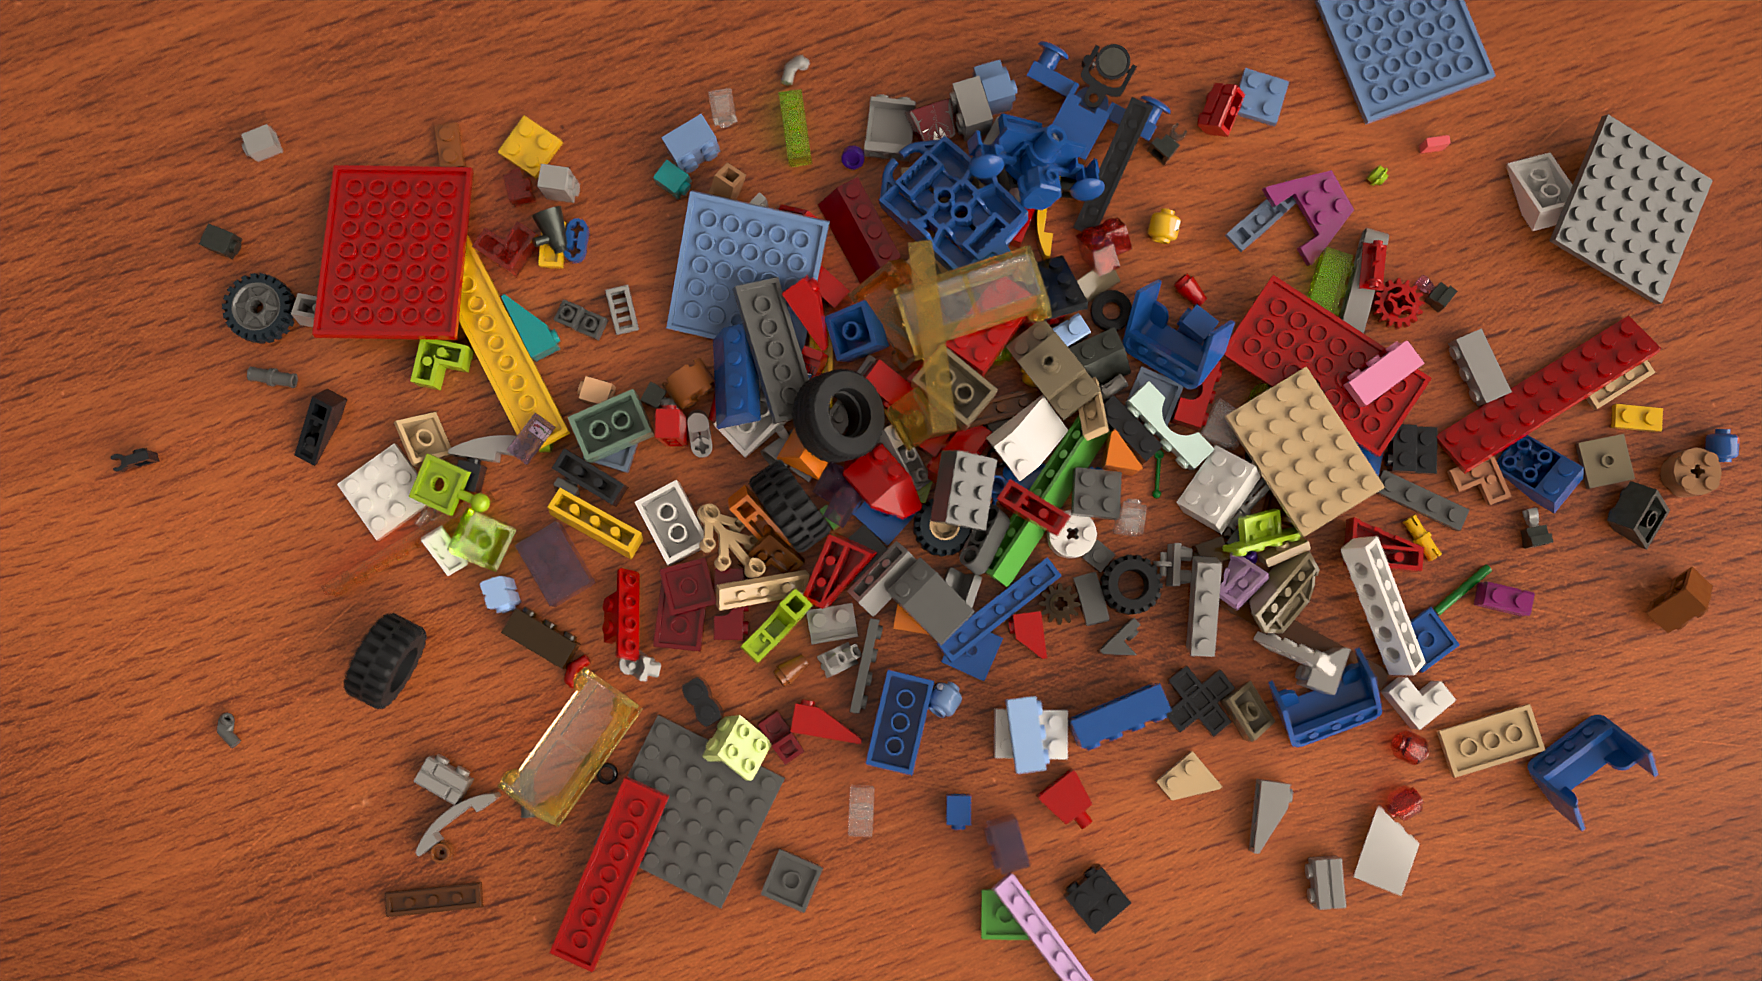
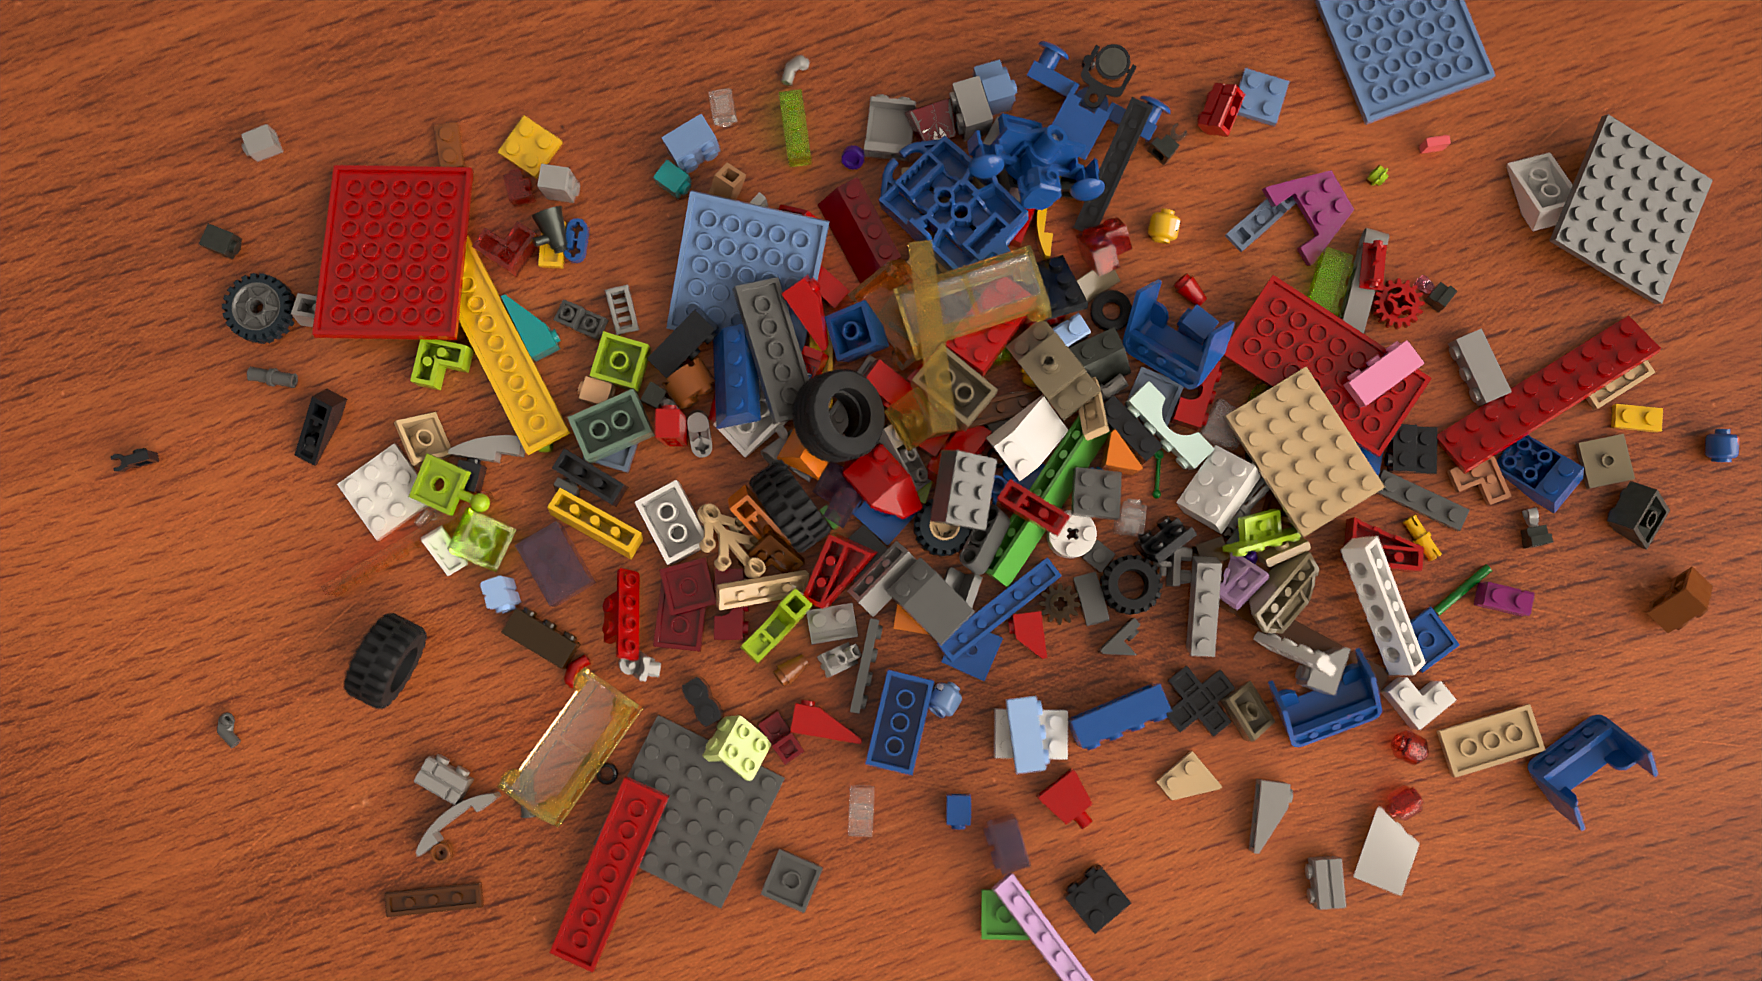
tile [507,412,556,465] -> none
medium nougat brick [1660,448,1721,498] -> none
none -> lime brick [589,331,652,393]
none -> black brick [647,308,719,378]
none -> black plate [1134,516,1197,563]

